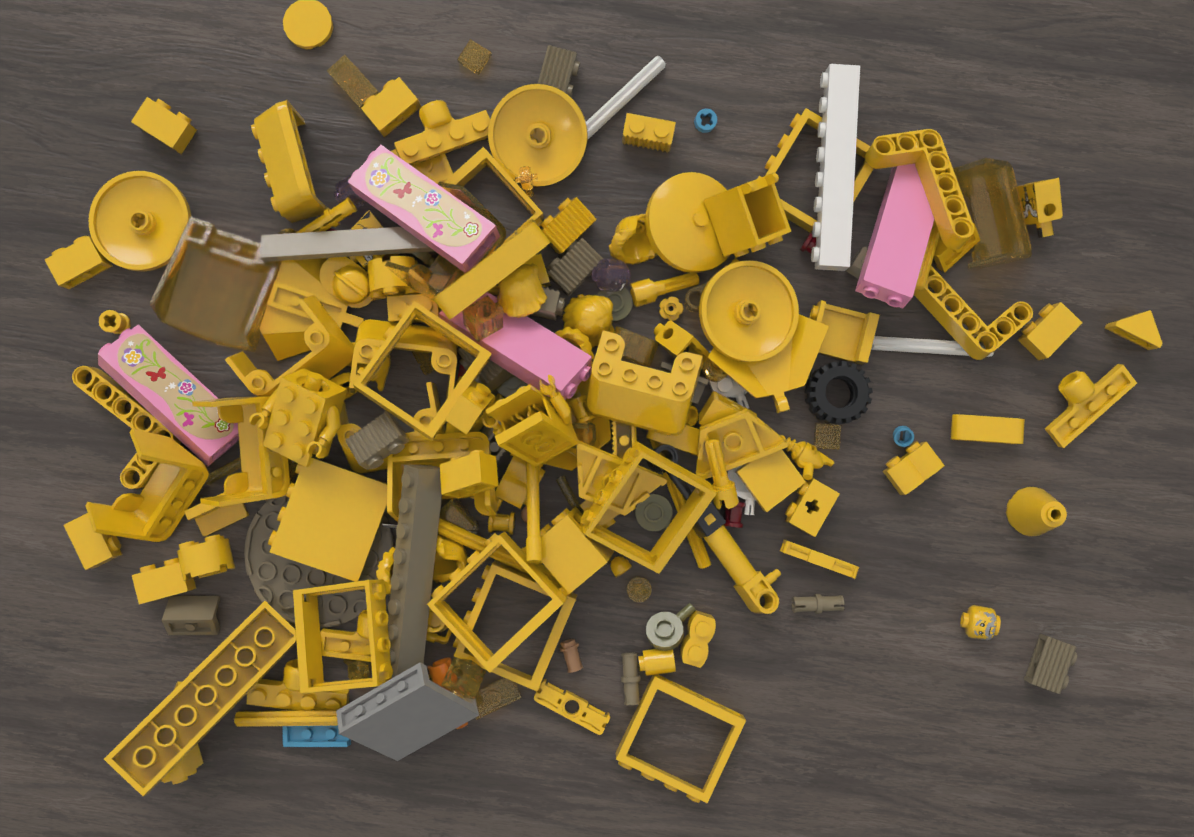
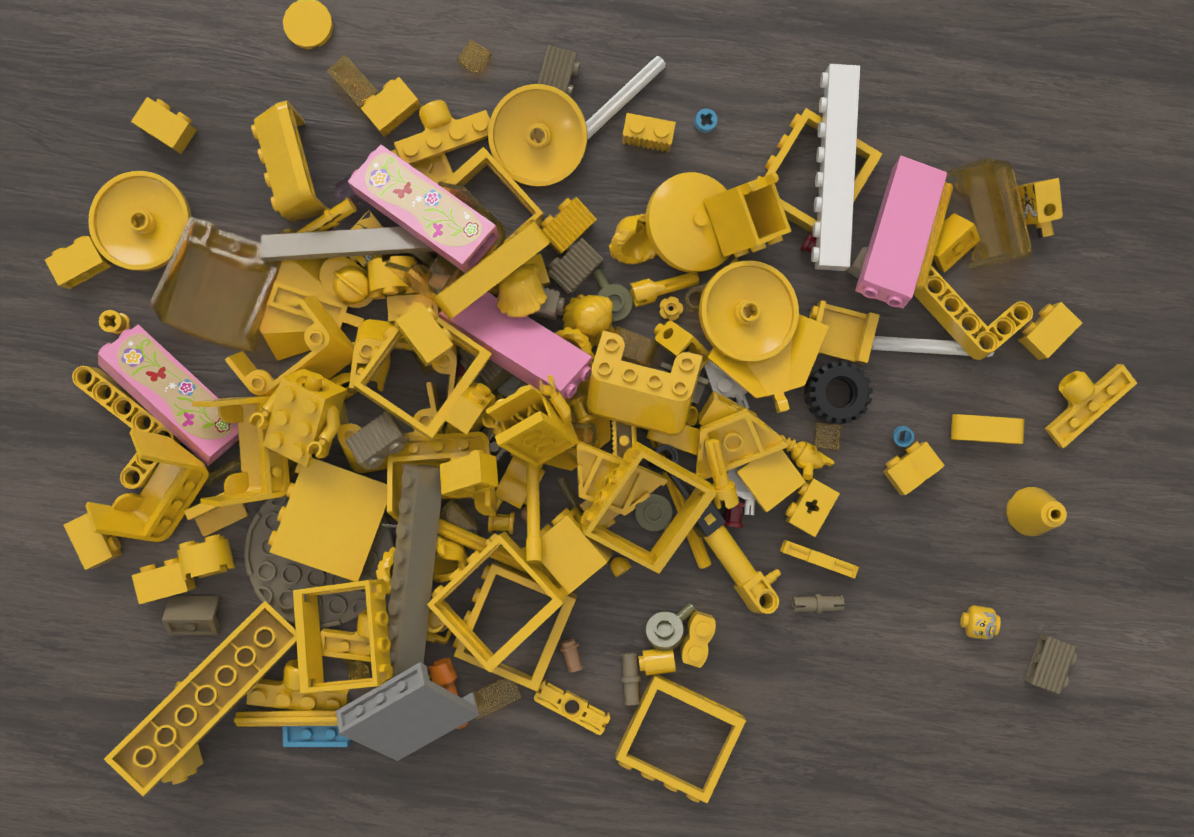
clear yellow brick [441,658,486,699] -> none
clear yellow brick [462,296,504,342] -> none
clear yellow piece [515,166,538,197] -> none
head [592,258,631,292] -> none
clear yellow tile [627,576,652,602] -> none
clear yellow tile [702,359,727,382] -> none
yellow beam [865,129,974,250] -> none
yellow slope [1105,310,1163,350] -> none
none -> yellow brick [395,302,454,367]

